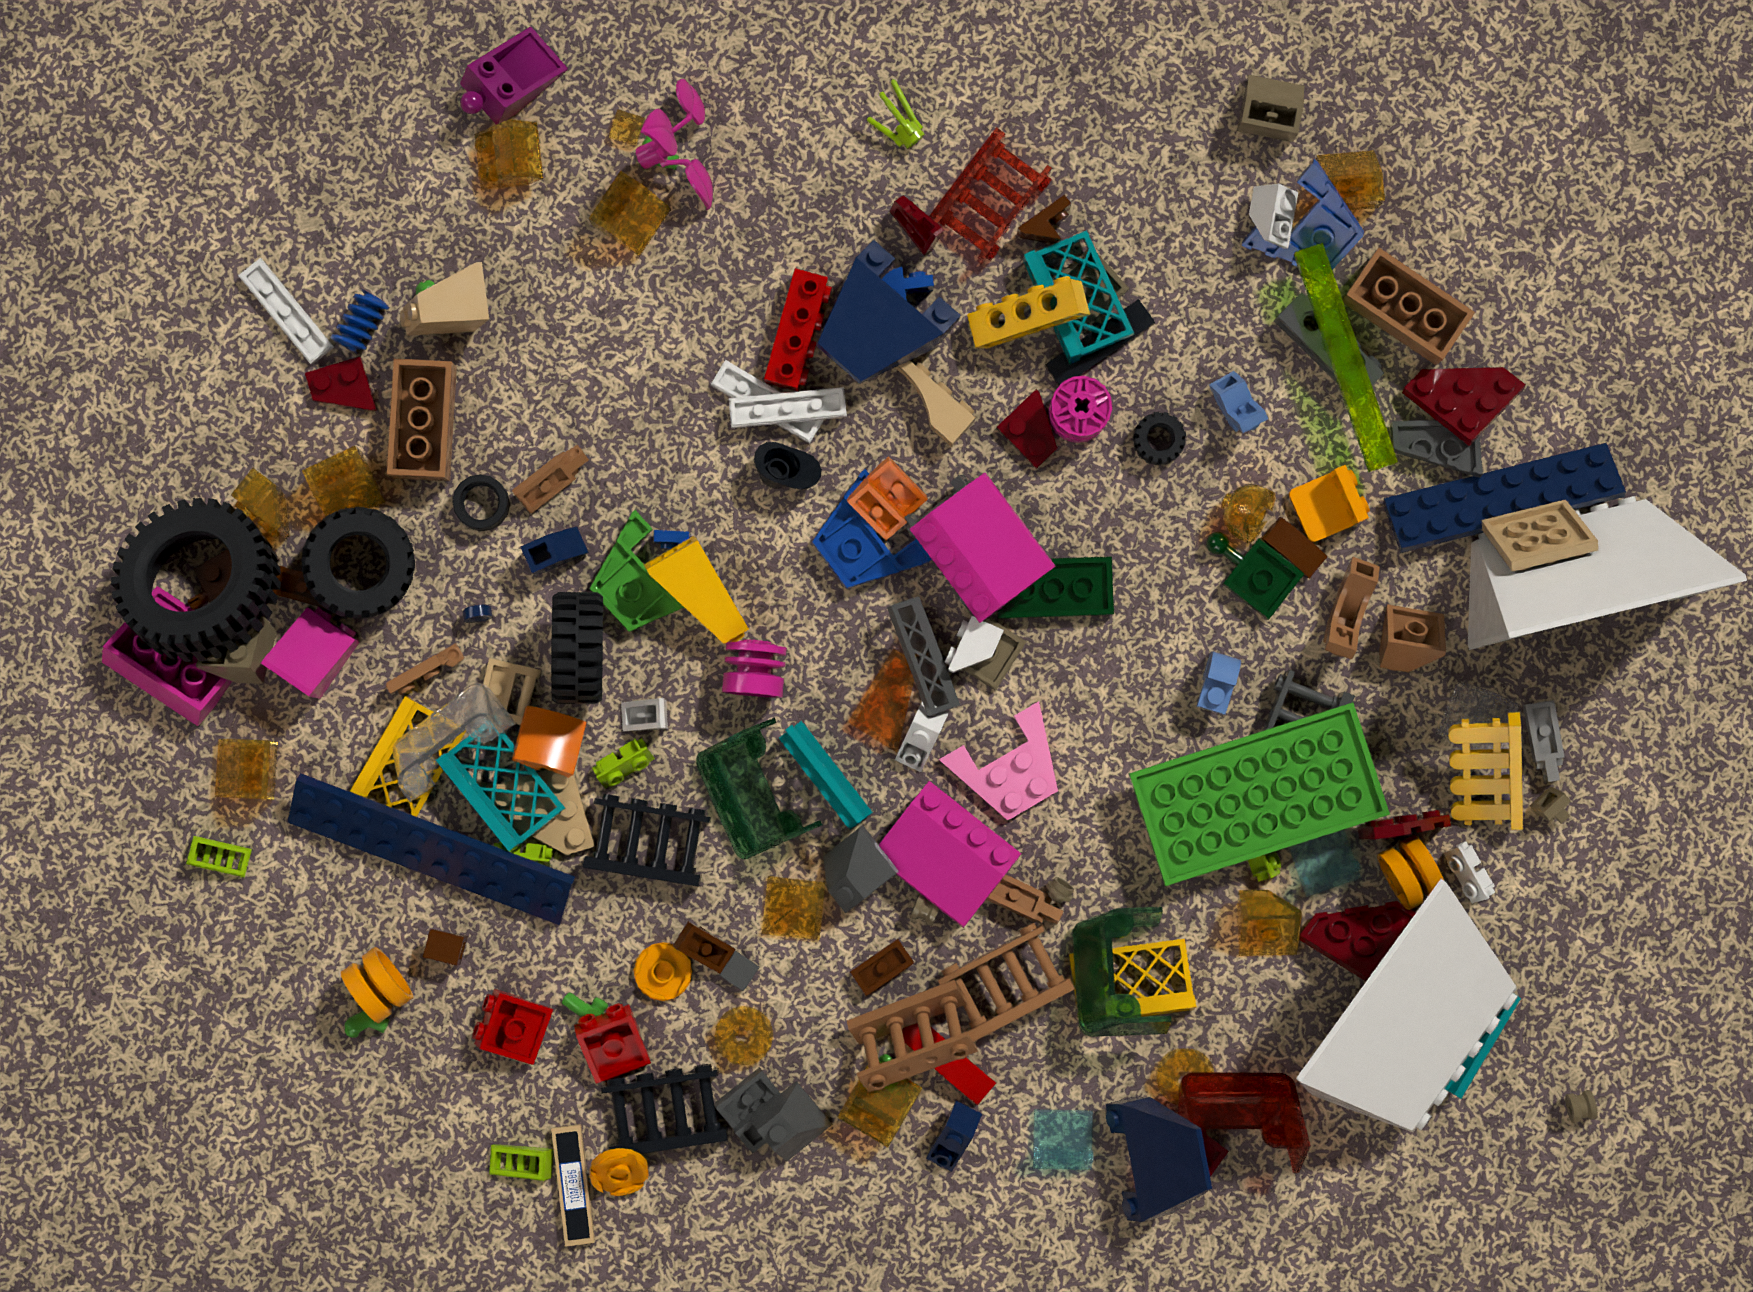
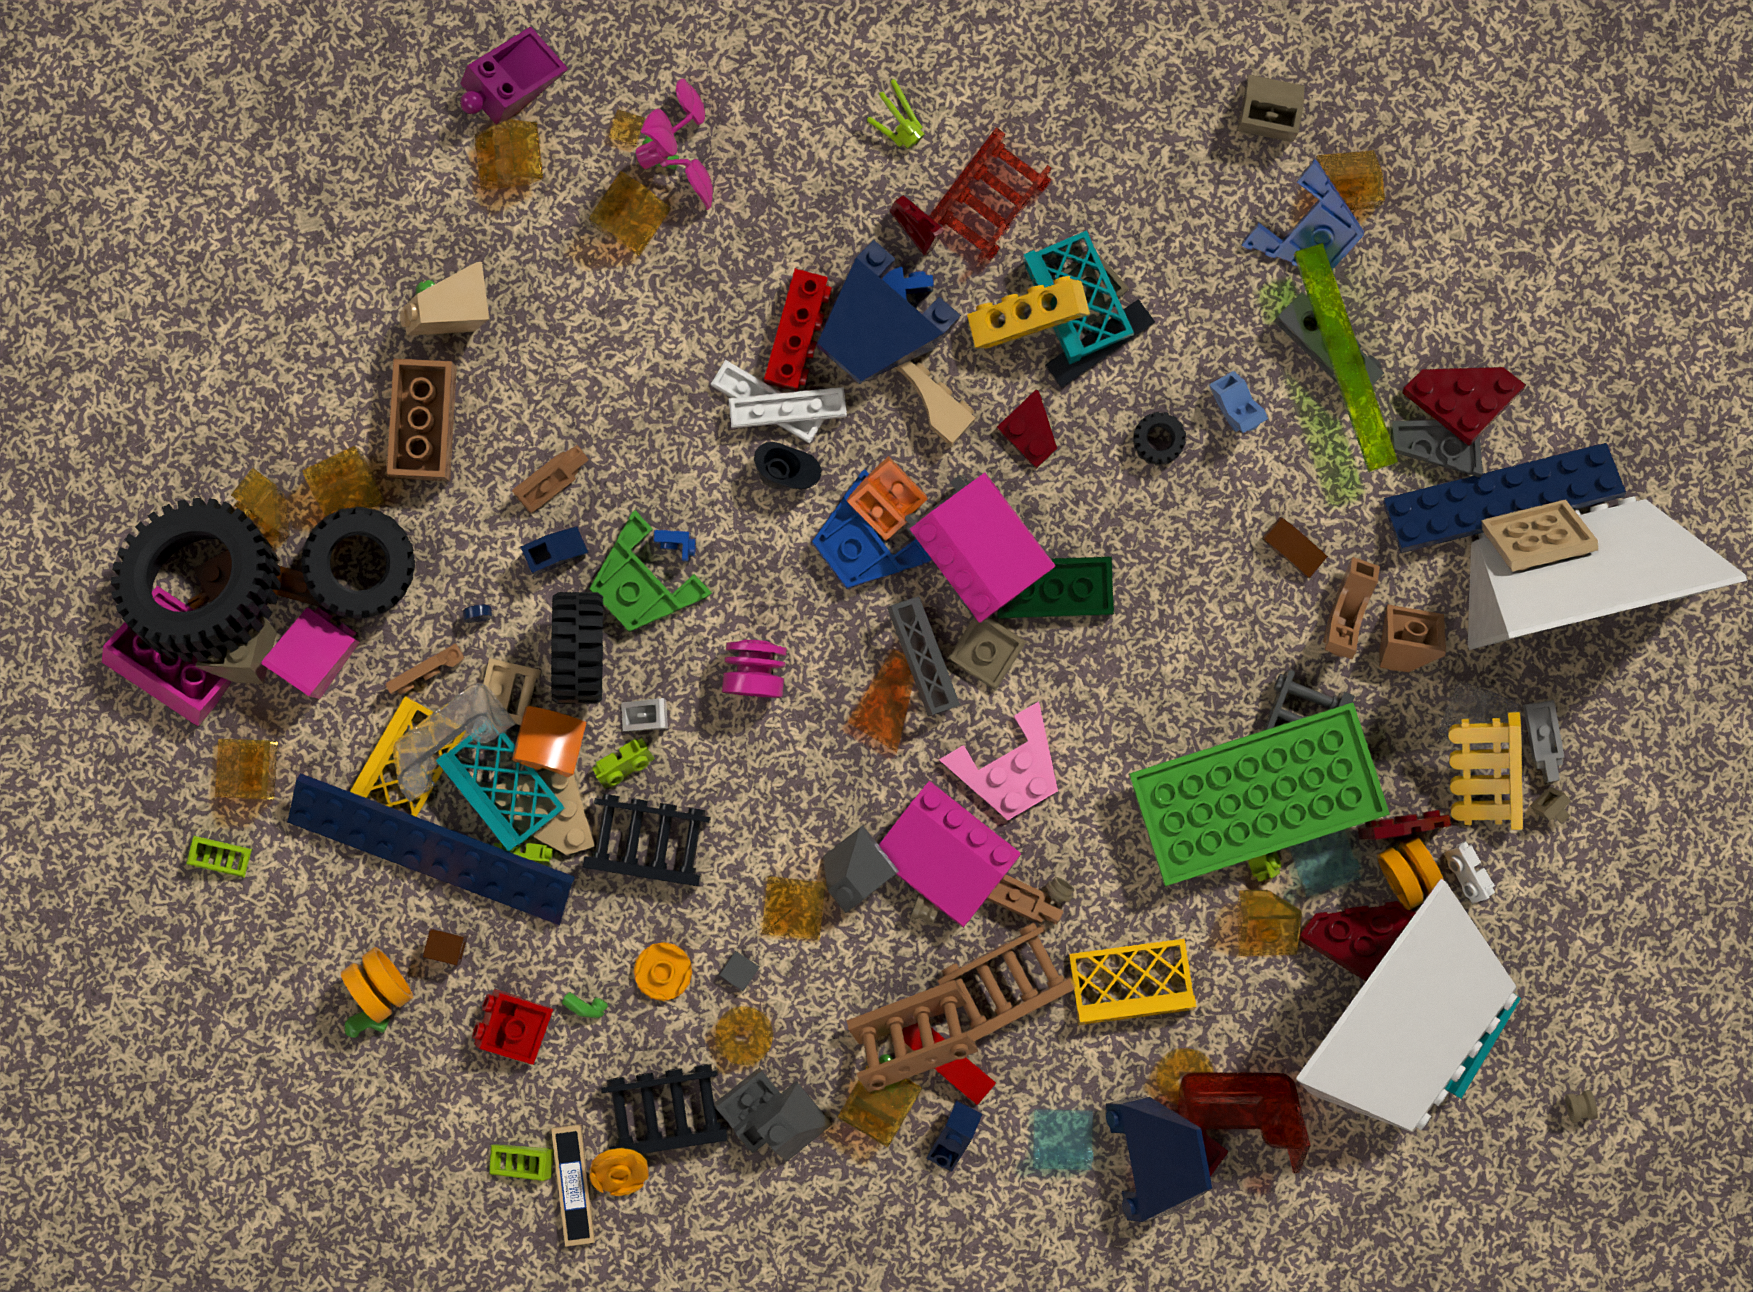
white tile [238,258,334,365] -> none
dark red wing [305,356,377,412] -> none
blue piece [330,289,390,354] -> none
black tyre [452,474,510,531] -> none
red plate [574,1003,651,1084] -> none
yellow slope [644,536,749,644] -> none
reddish brown slope [673,921,736,974] -> none
clear green windscreen [696,718,822,860] -> none
teal fence [779,720,873,830] -> none
reddish brown plate [850,938,914,996] -> none
white slope [895,702,949,772] -> none
white slope [945,616,1004,673] -> none
reddish brown slope [1017,194,1071,244] -> none
dark pink wheel [1048,376,1112,443] -> none
clear green windscreen [1072,907,1172,1037] -> none
medium blue brick [1196,651,1241,715] -> none
dark green plate [1206,532,1304,620] -> none
clear yellow cylinder [1221,484,1276,543] -> none
white slope [1249,184,1298,249] -> none
light orange bracket [1289,465,1370,543] -> none
medium nougat brick [1341,248,1475,365] -> none

